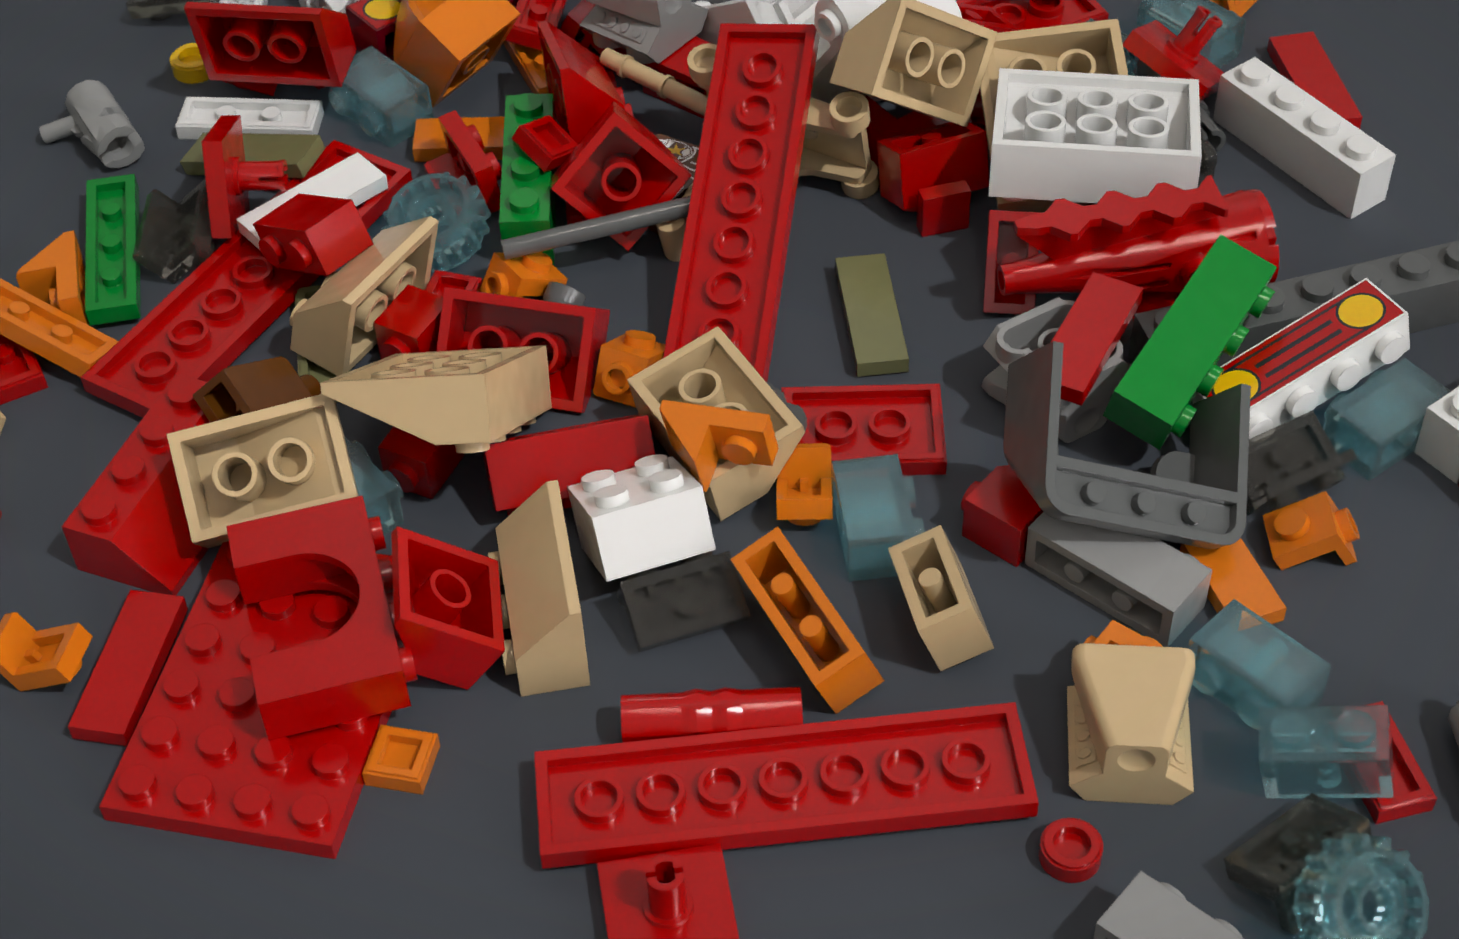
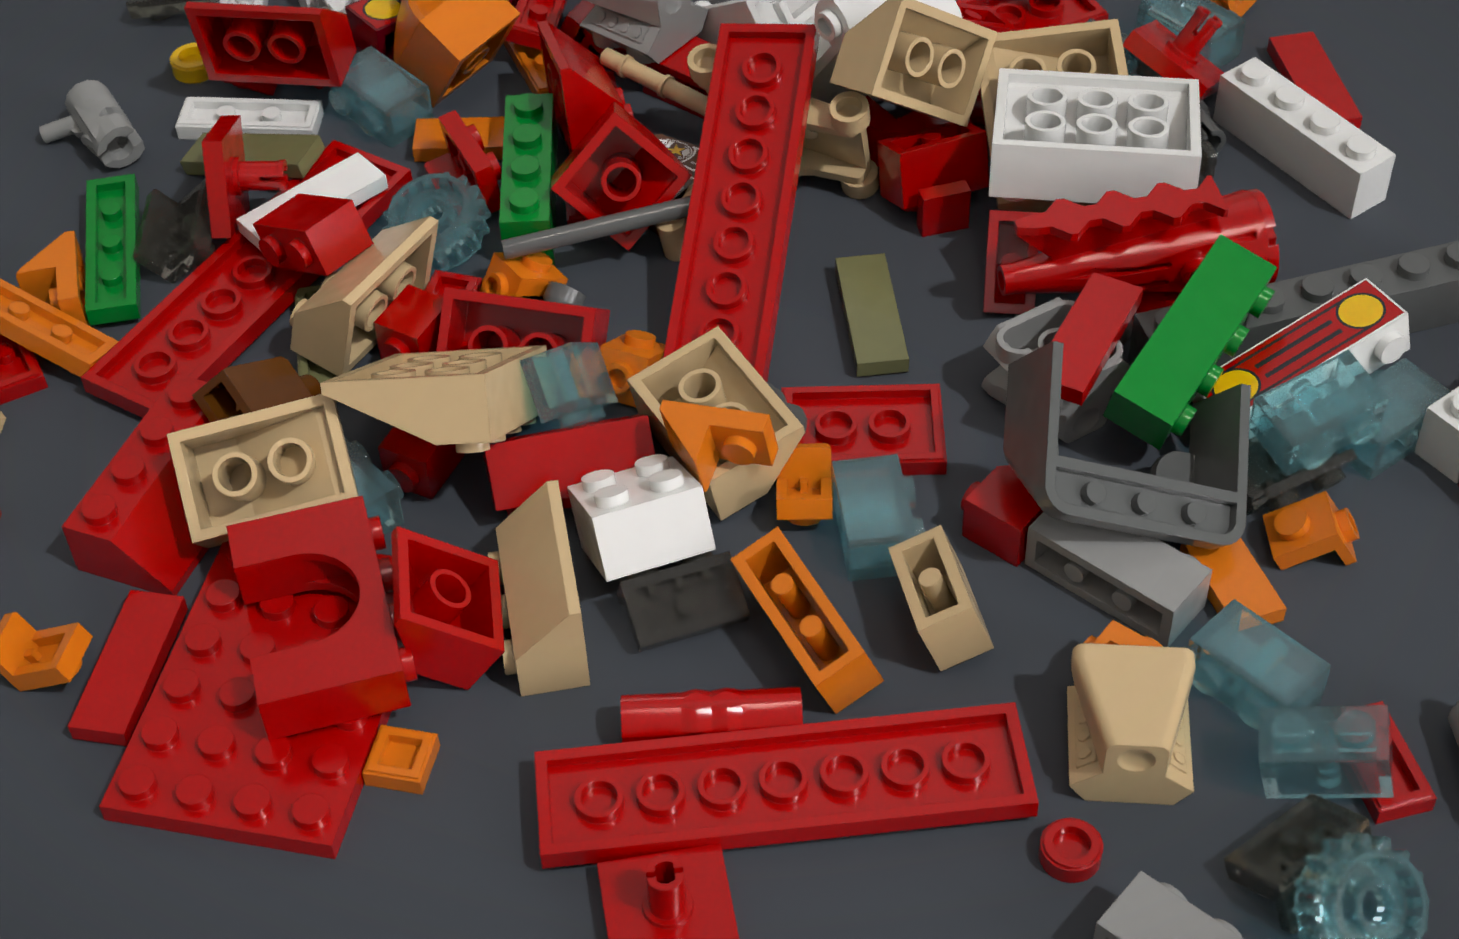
red tile [512,115,578,172] -> none
none -> clear light blue brick [520,342,618,429]
none -> clear light blue brick [1249,350,1389,476]

